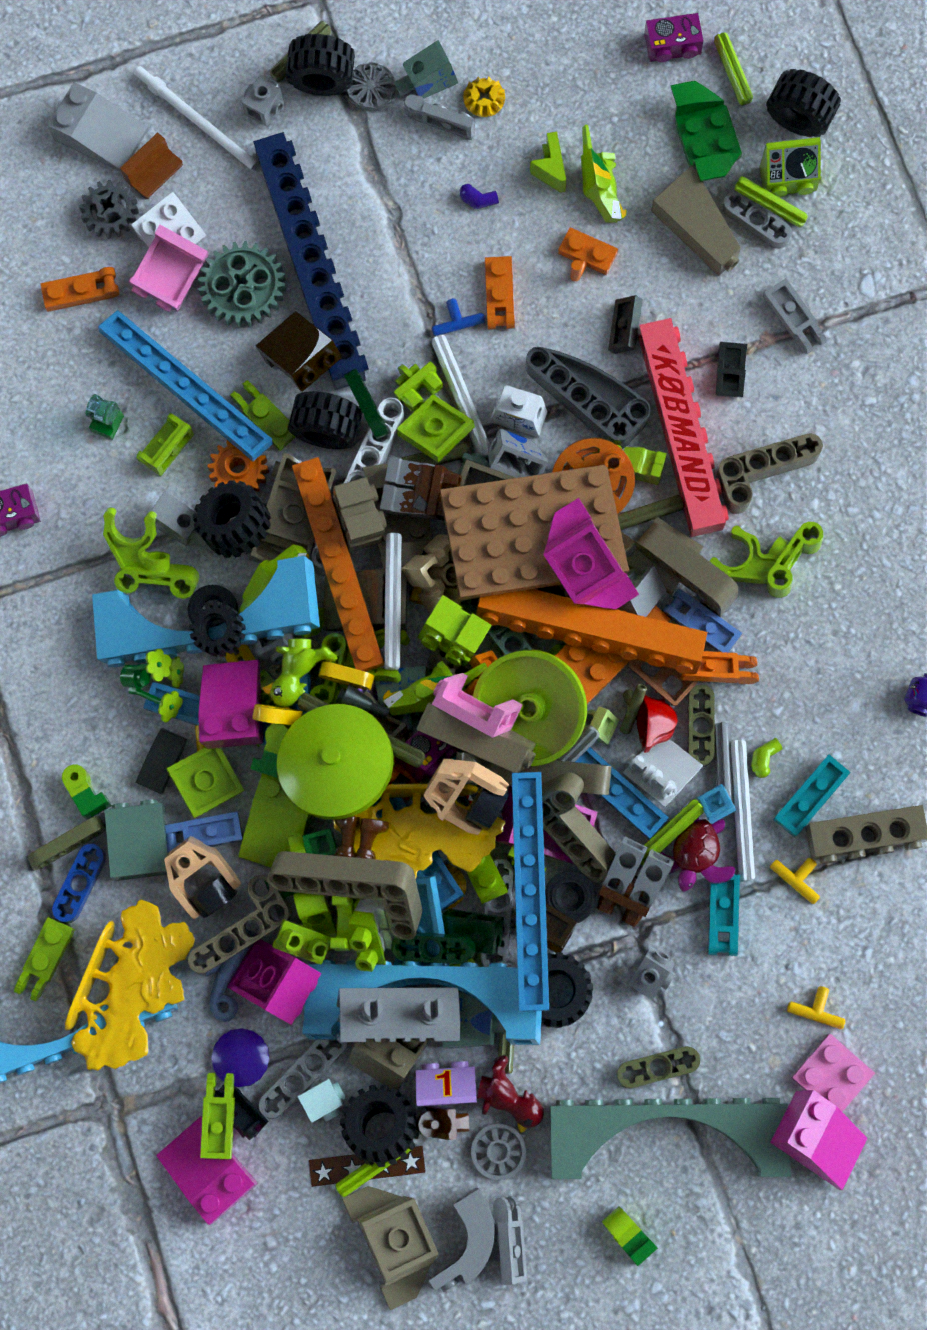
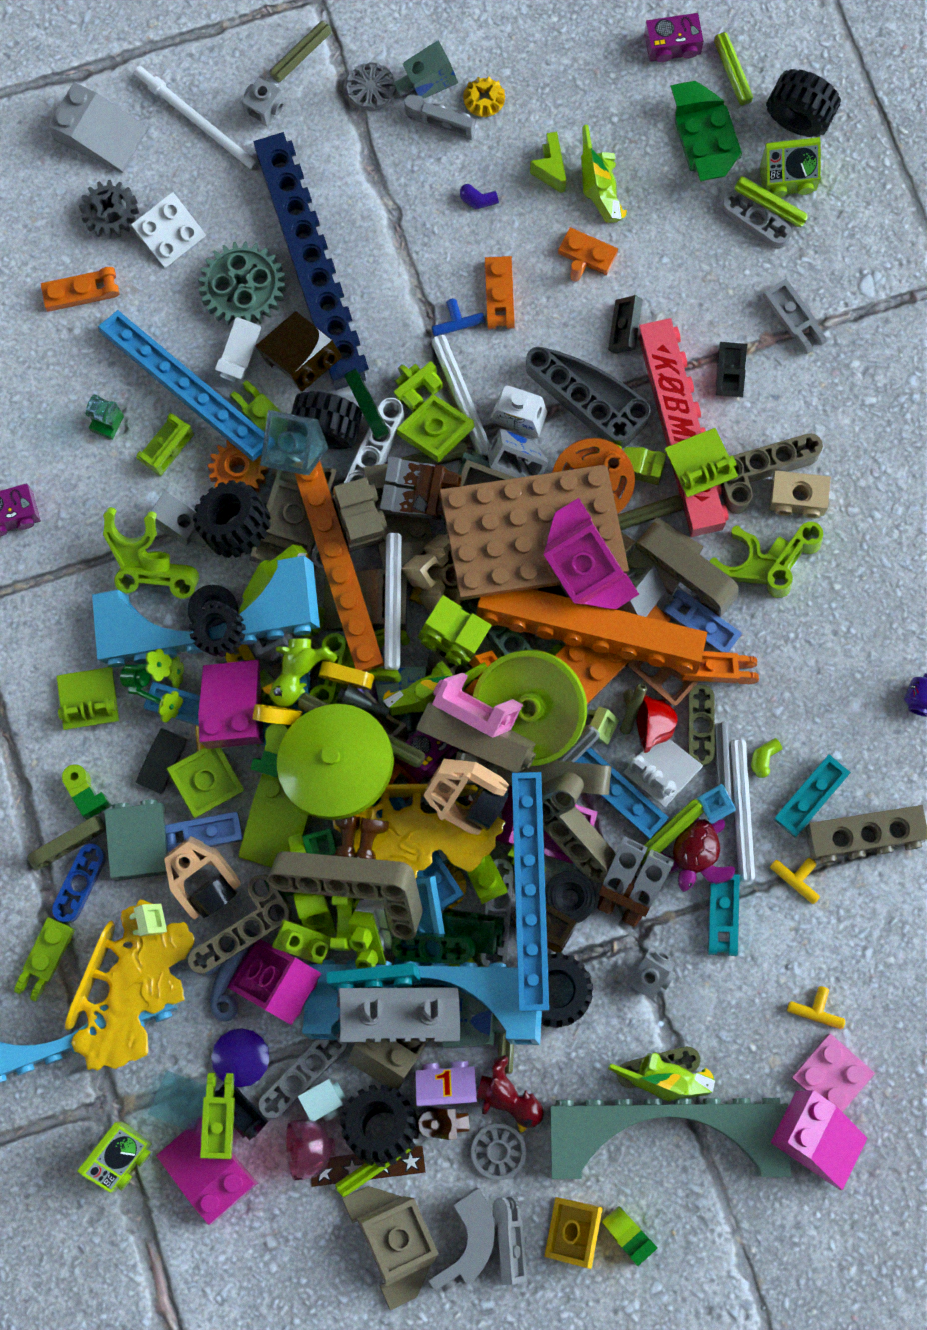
dark orange panel [120,132,183,199] -> none
bright pink panel [128,224,209,312] -> none
black tyre [285,34,355,96] -> none
dark tan slope [651,165,741,276] -> none
none -> lime hinge [56,667,119,730]
none -> slope [77,1122,152,1193]
none -> yellowish green tile [129,904,167,936]
none -> clear light blue piece [148,1070,207,1132]
none -> white bracket [215,317,261,382]
none -> clear light blue slope [260,410,328,475]
none -> clear pink cylinder [286,1120,335,1181]
none -> teal plate [327,963,420,993]
none -> yellow slope [544,1197,602,1269]
none -> lime animal [608,1052,715,1102]
none -> lime hinge [664,428,738,498]
none -> tan brick [769,470,831,519]

